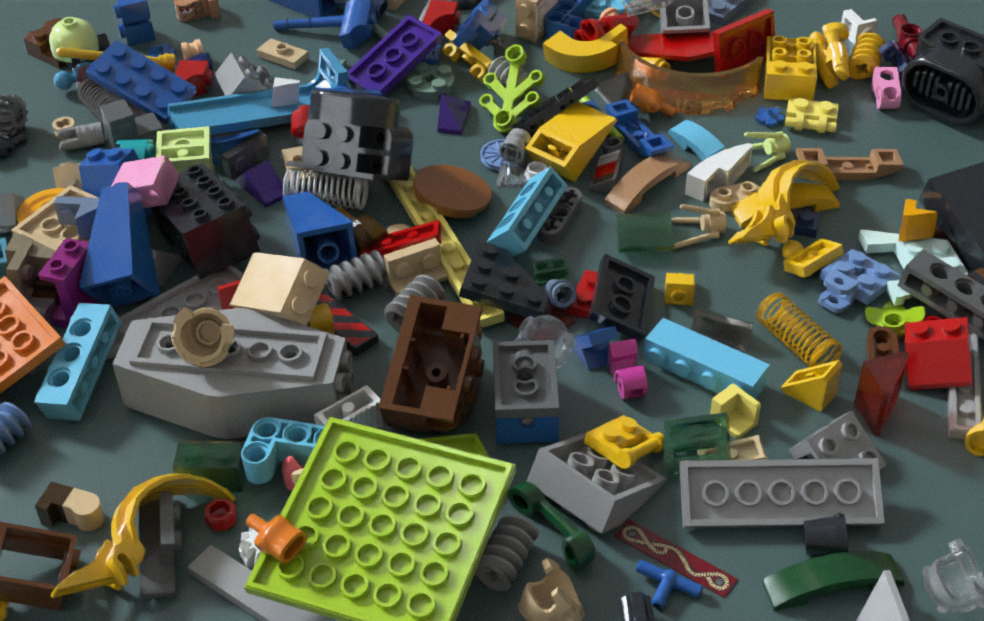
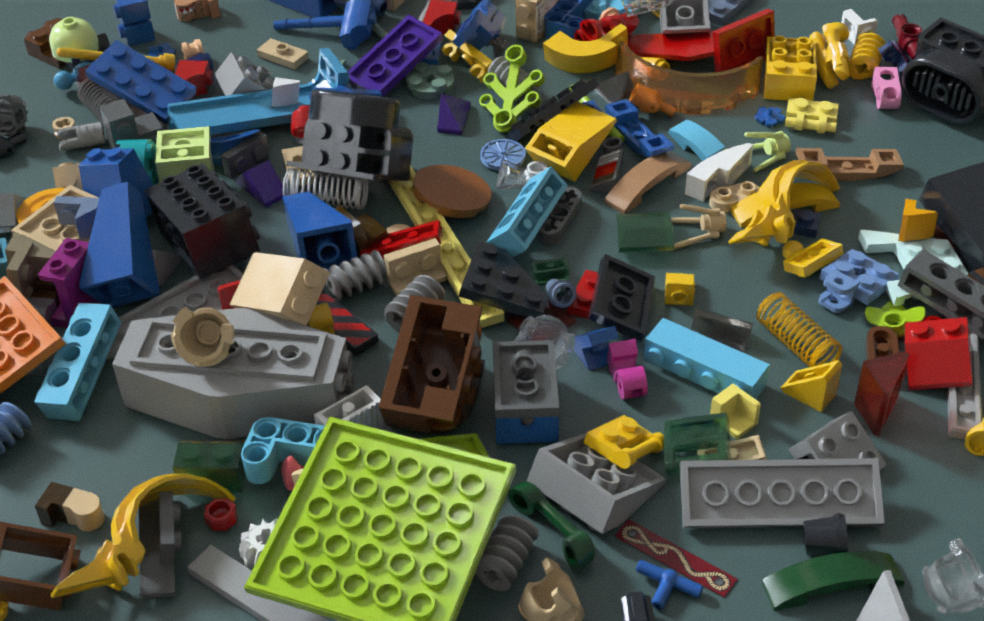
bright pink piece [111,156,179,208] -> none
orange piece [246,514,307,564] -> none
light grey wheel [499,128,532,164] -> none

